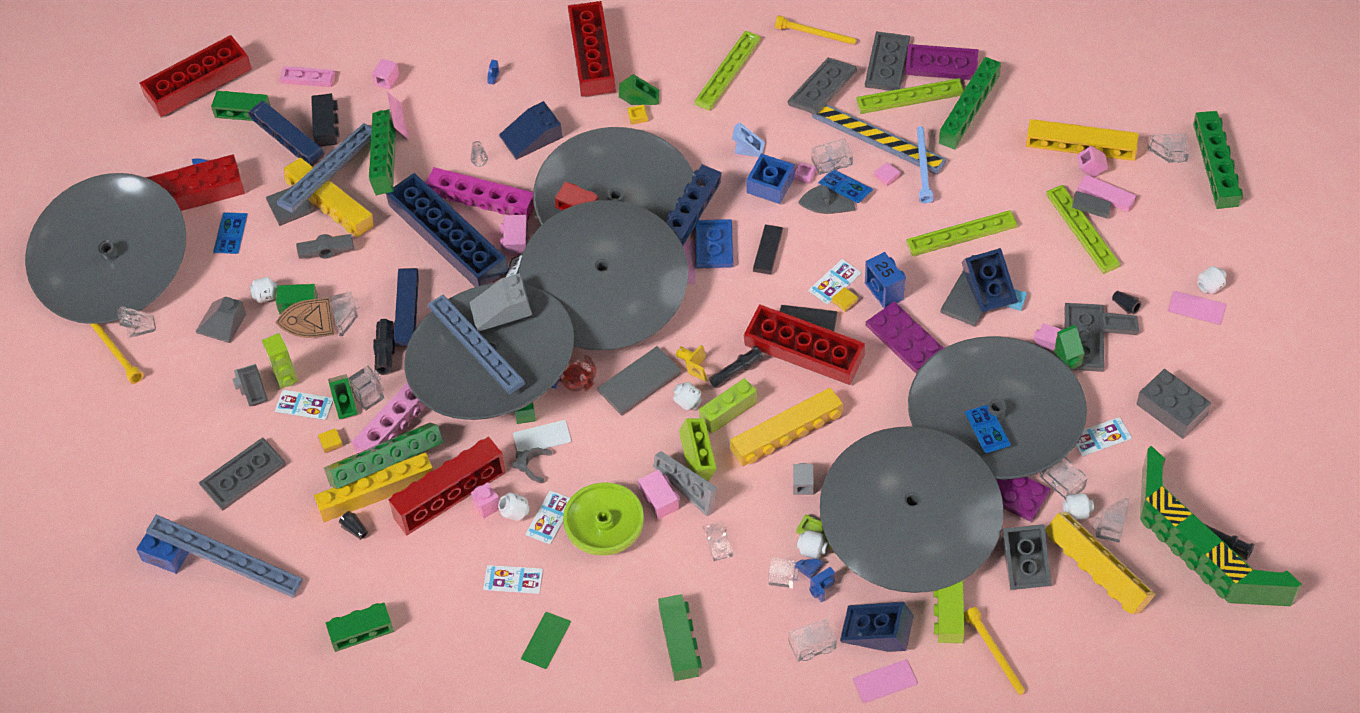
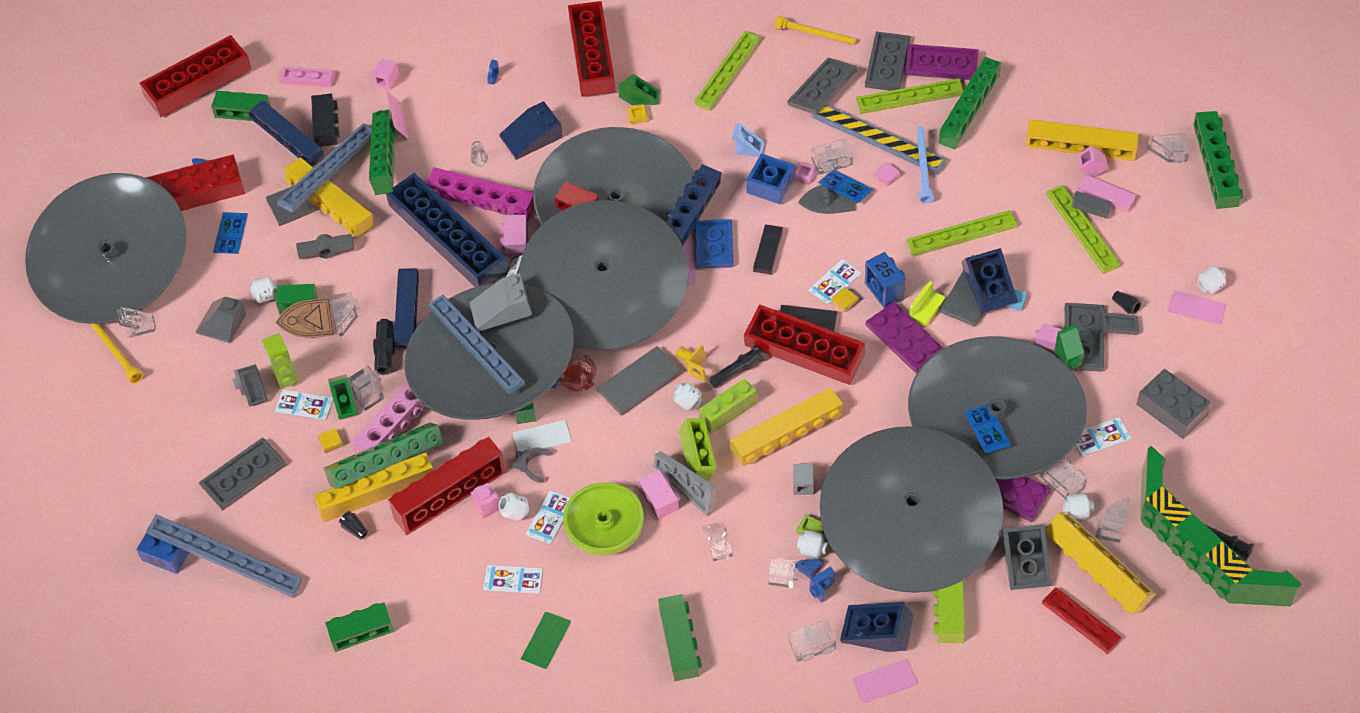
yellow piece [964,607,1025,695] -> none
none -> neon yellow panel [910,281,946,328]
none -> red tile [1042,587,1122,654]

